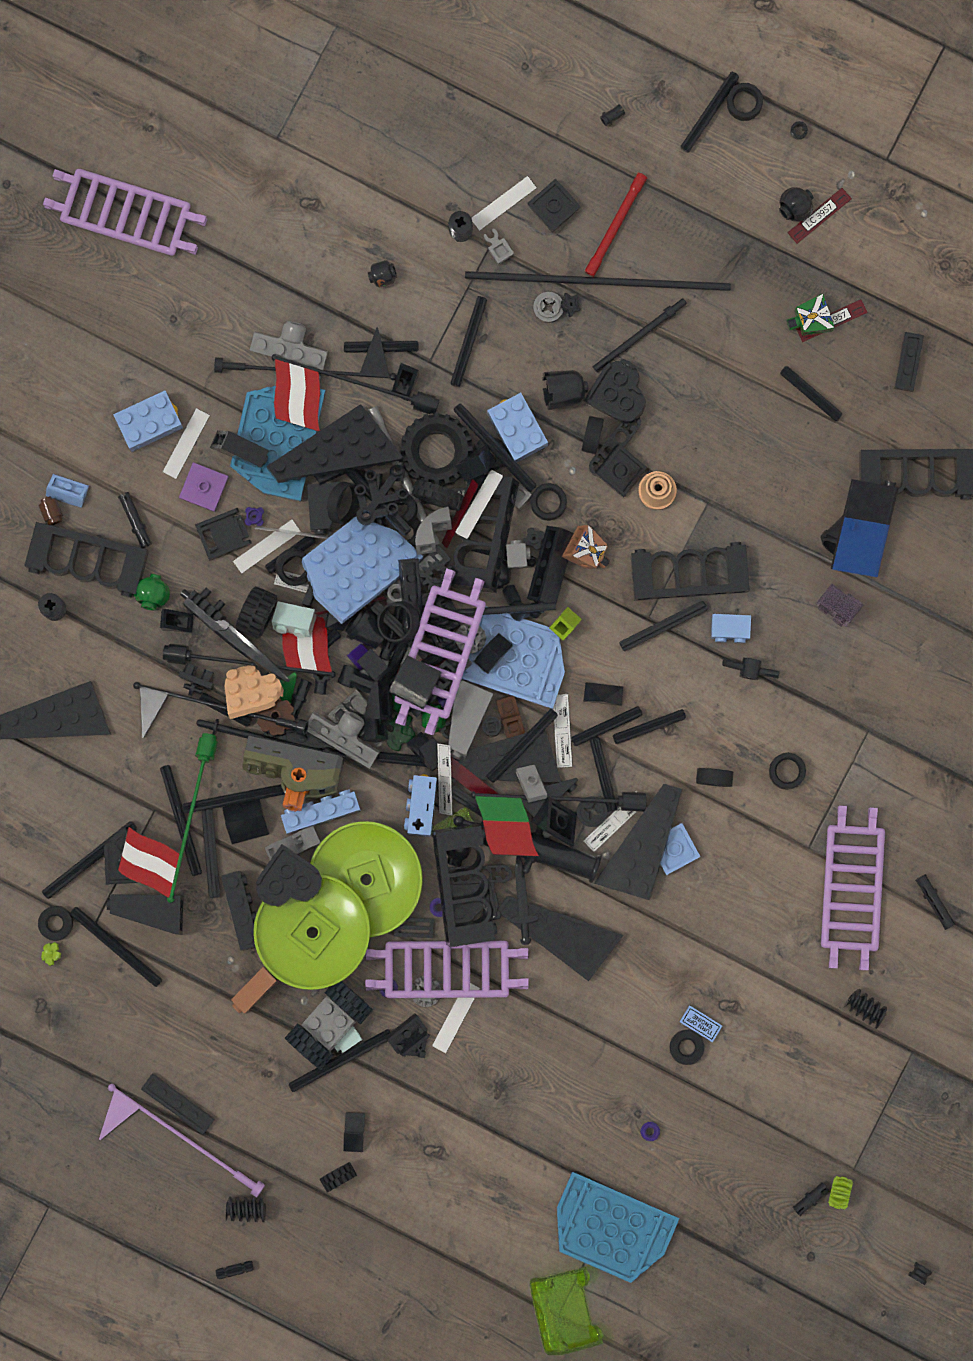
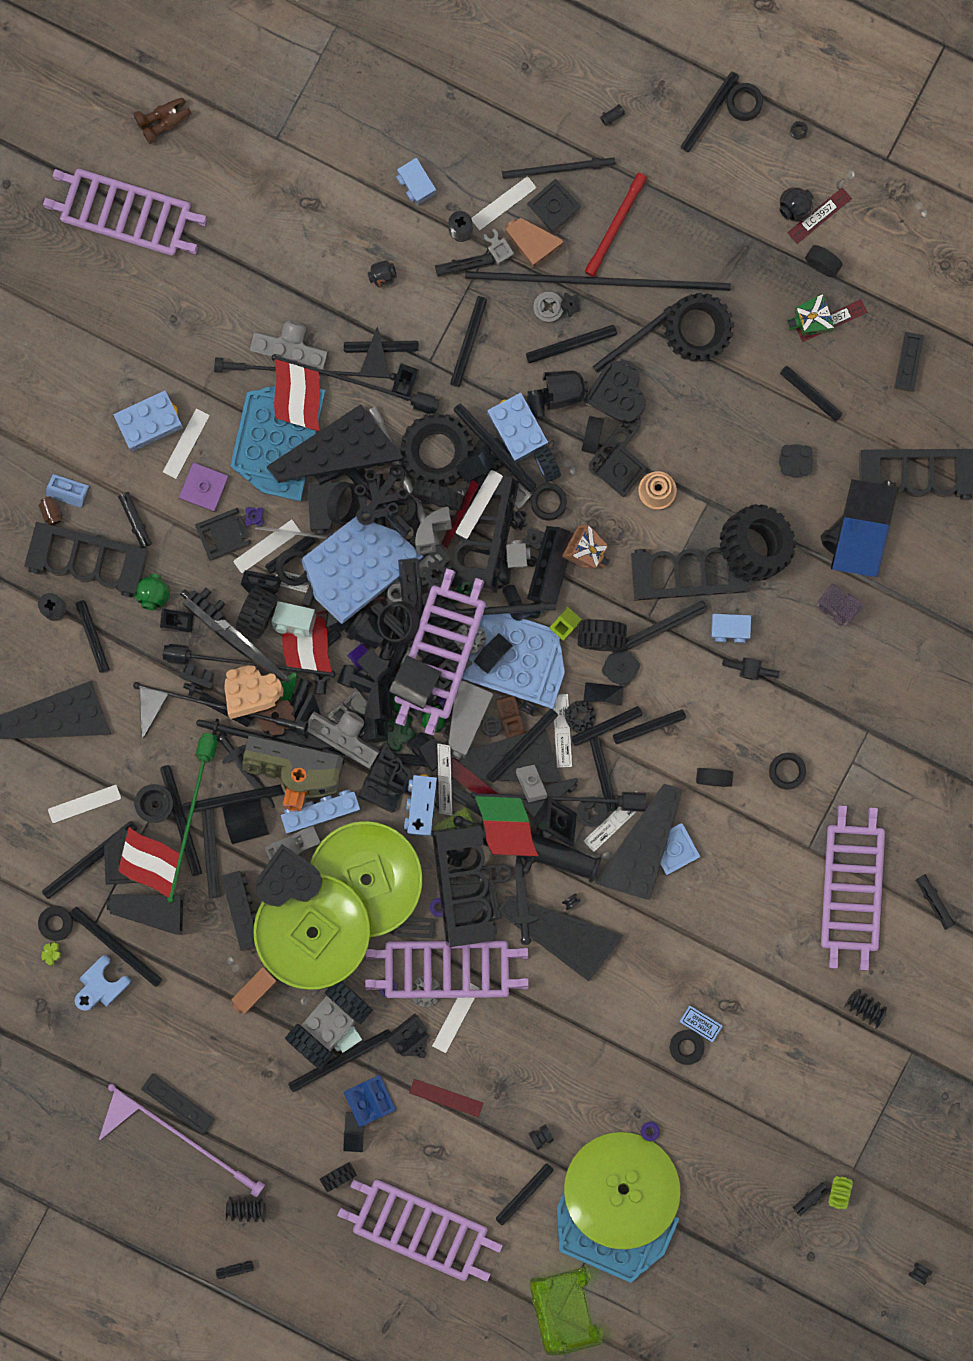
black slope [210,430,269,468] -> none
none -> white sticker [48,785,121,823]
none -> light blue piece [75,954,132,1011]
none -> black axle [76,600,109,673]
none -> reddish brown piece [133,98,192,145]
none -> black piece [134,784,173,823]
none -> black sword [217,733,275,808]
none -> black slope [241,570,282,594]
none -> black slope [295,692,321,722]
none -> lavender bar [337,1179,503,1281]
none -> blue slope [344,1075,396,1127]
none -> black slope [358,743,412,813]
none -> light blue brick [396,158,436,205]
none -> dark red sticker [409,1079,483,1117]
none -> black pin [435,253,493,277]
none -> dark green pin [448,582,473,604]
none -> black axle [496,1163,554,1225]
none -> black bar [502,157,615,179]
none -> nougat slope [505,218,563,268]
none -> black plant [510,510,527,530]
none -> black bush [518,699,538,717]
none -> black axle [526,325,617,363]
none -> black cone [526,389,545,417]
none -> black wheel [528,1124,554,1150]
none -> black wheel [533,446,561,483]
none -> black bush [561,893,581,910]
none -> lime dish [564,1132,680,1250]
none -> black gear [565,700,596,731]
none -> black tyre [577,619,627,651]
none -> black piece [602,651,640,687]
none -> black tyre [663,293,734,362]
none -> black tyre [720,504,796,581]
none -> black piece [779,444,813,478]
none -> black tyre [805,245,843,278]

